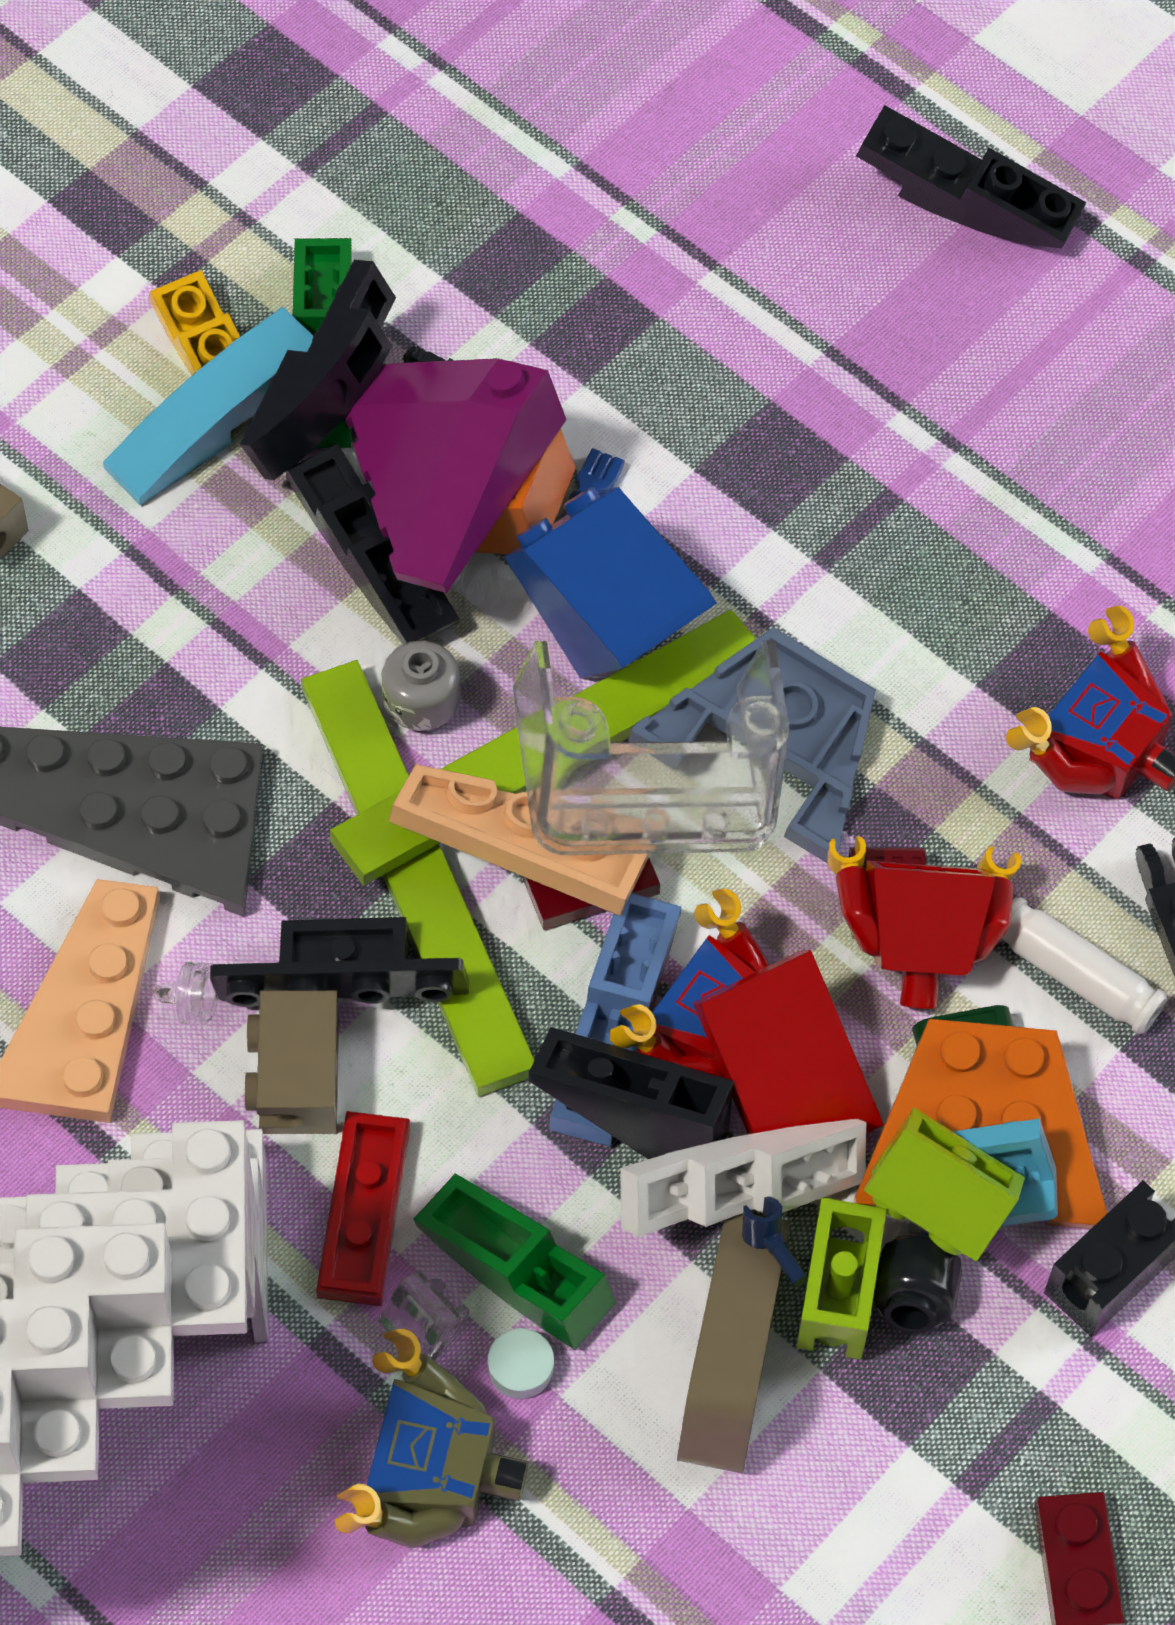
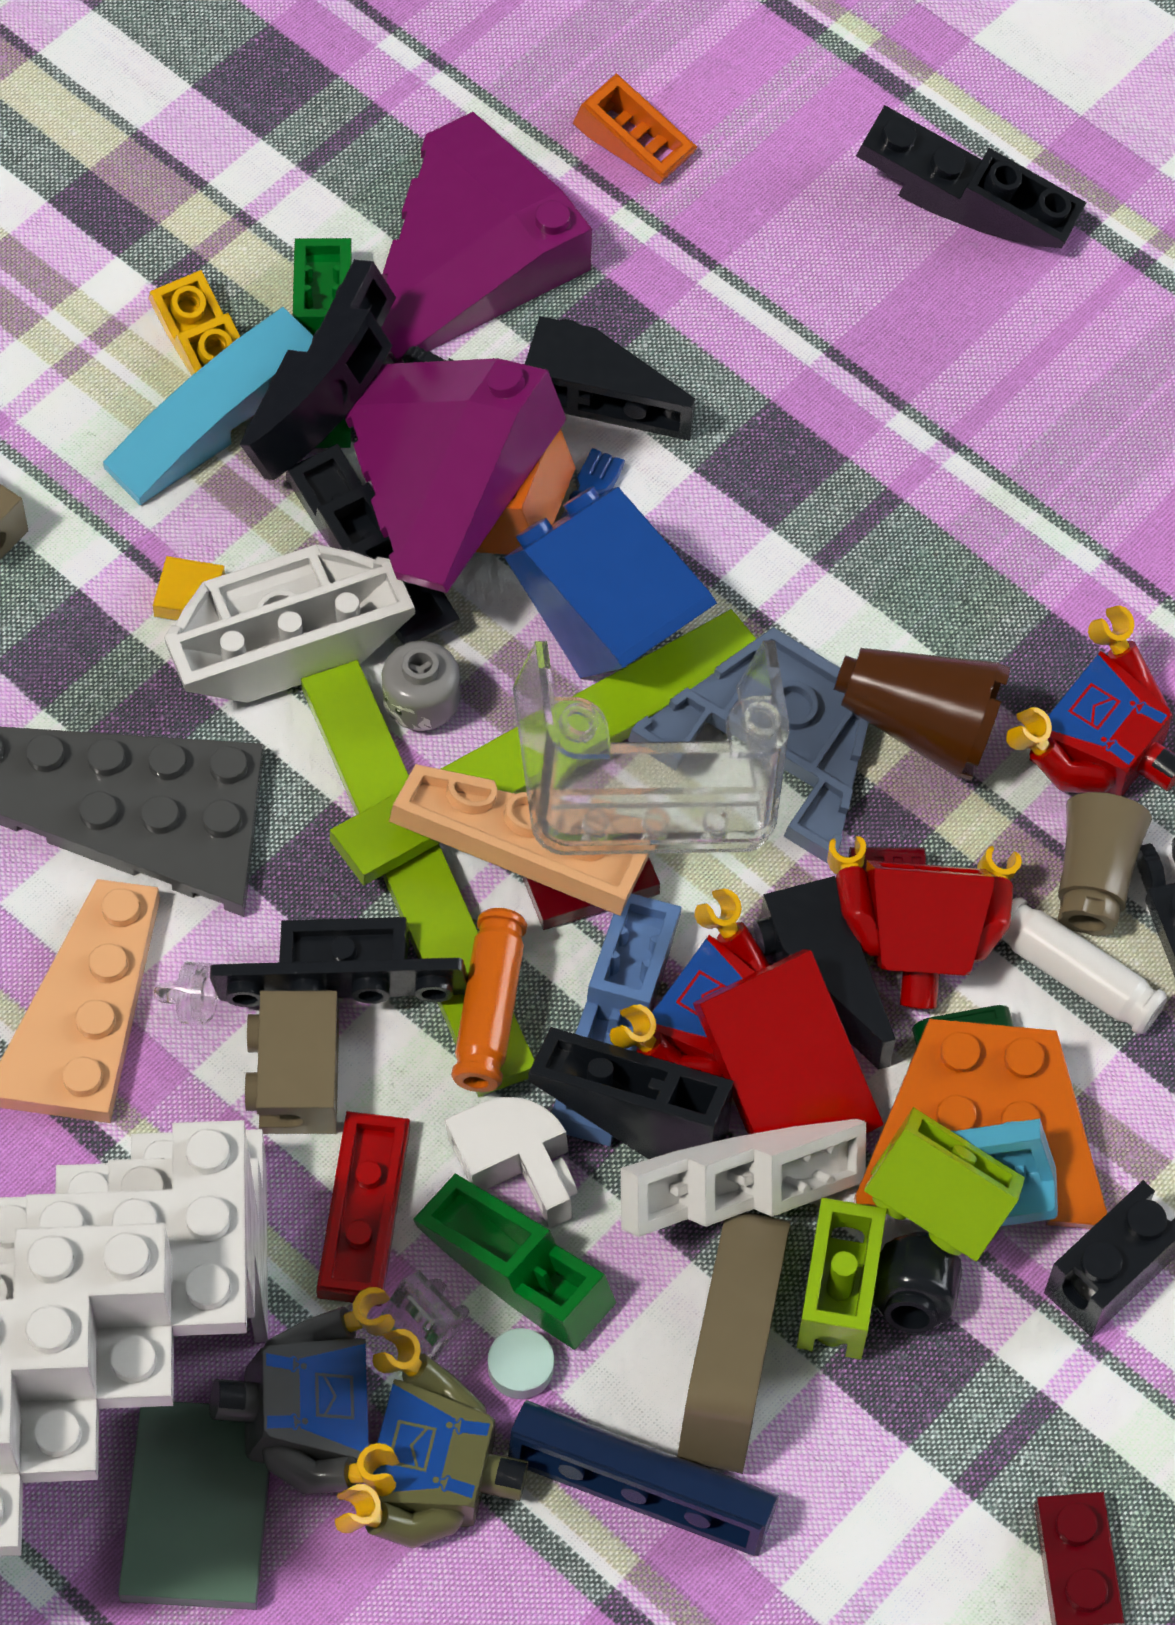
dark blue hand [742,1196,808,1287] -> none
none -> sand green tile [118,1401,270,1610]
none -> yellow tile [152,556,225,620]
none -> white wedge [164,544,415,703]
none -> torso [209,1287,400,1497]
none -> magenta slope [381,112,592,363]
none -> white brick [444,1097,578,1229]
none -> orange axle [451,908,527,1092]
none -> dark blue brick [508,1400,779,1556]
none -> black slope [525,316,695,441]
none -> orange slope [573,73,697,184]
none -> black slope [753,876,896,1070]
none -> reddish brown cone [833,648,1010,781]
none -> dark tan plant [1058,792,1152,936]

